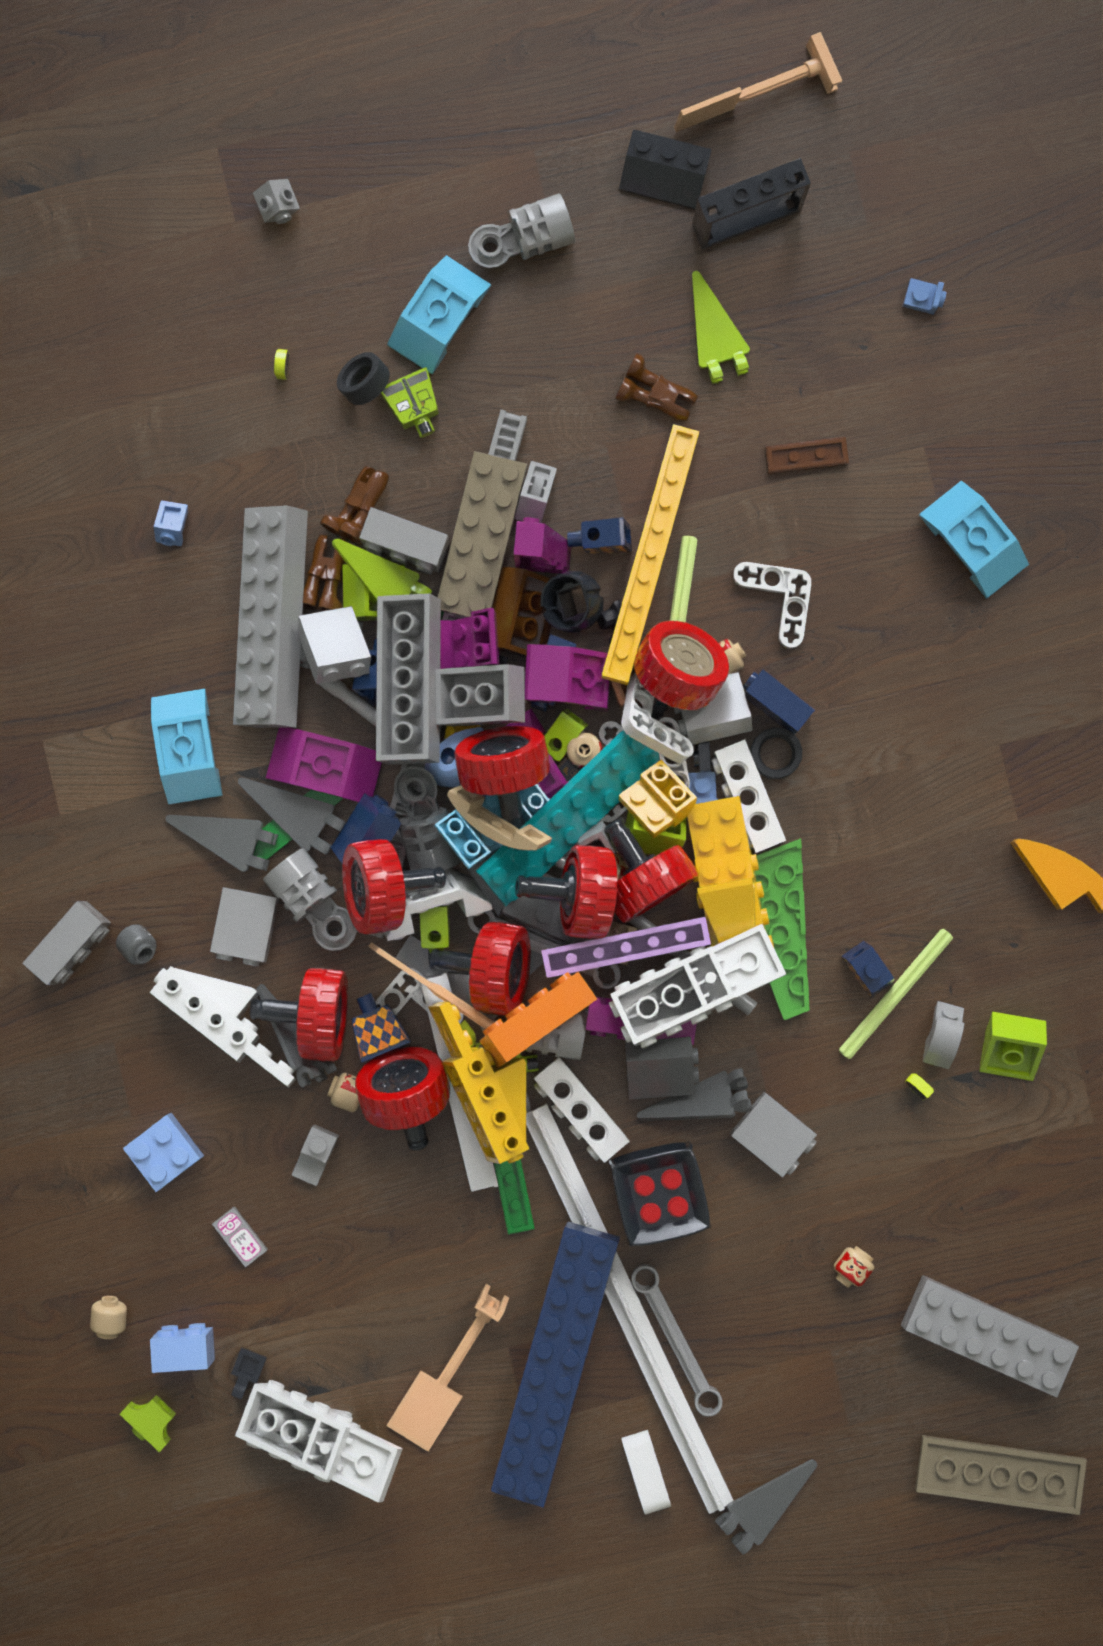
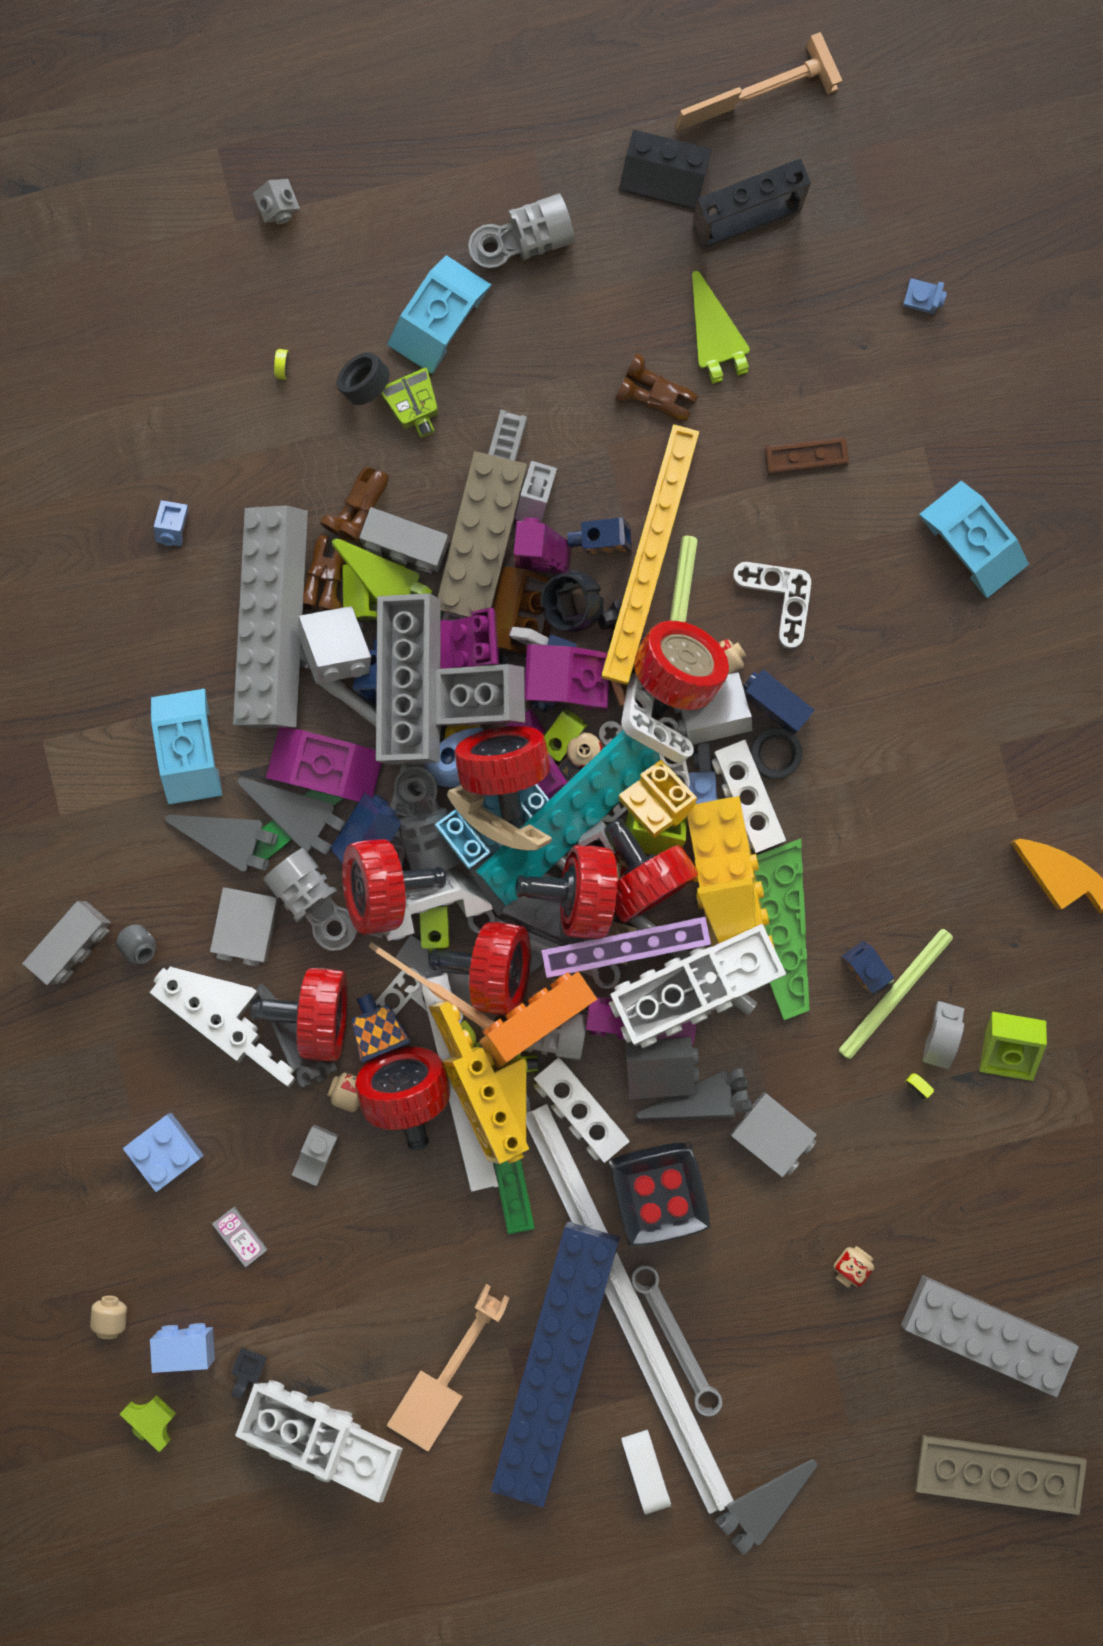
none -> white tile [510,627,549,646]

